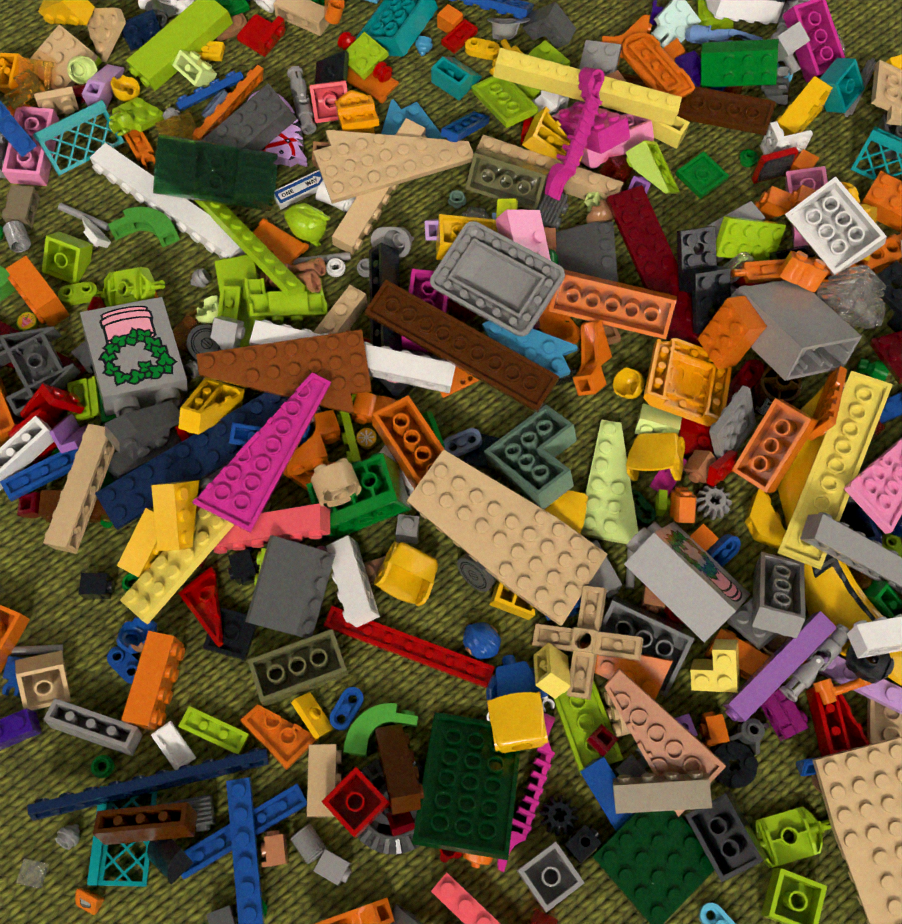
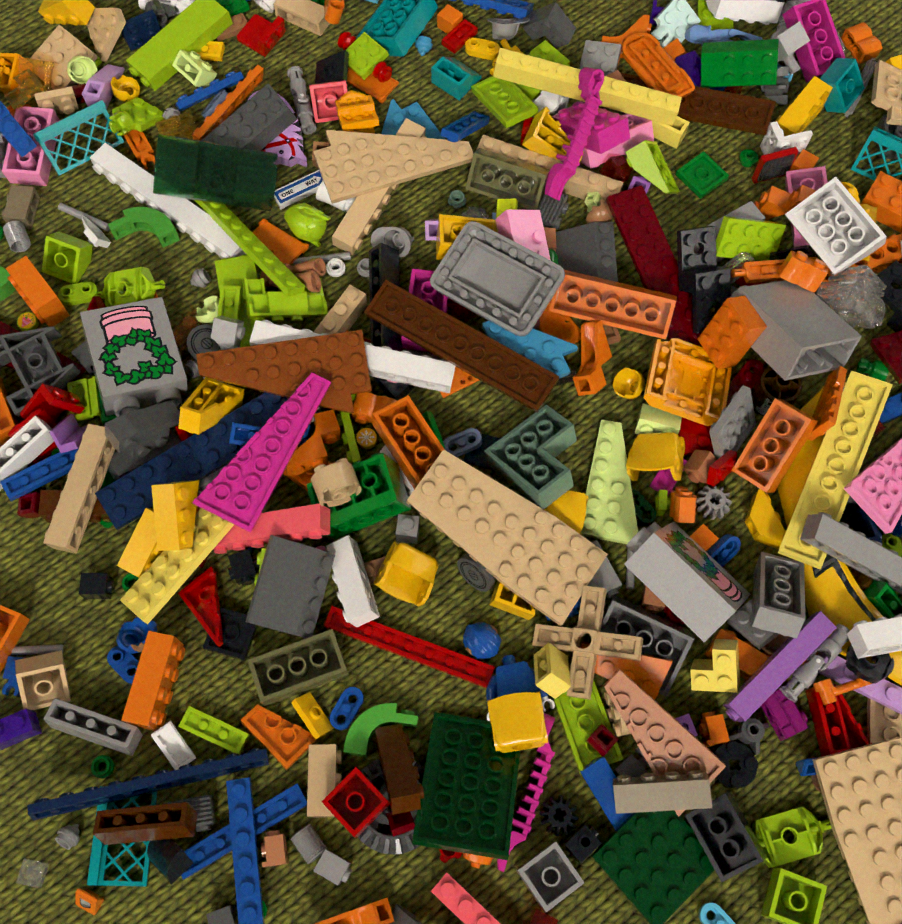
none -> orange brick [841,22,882,64]

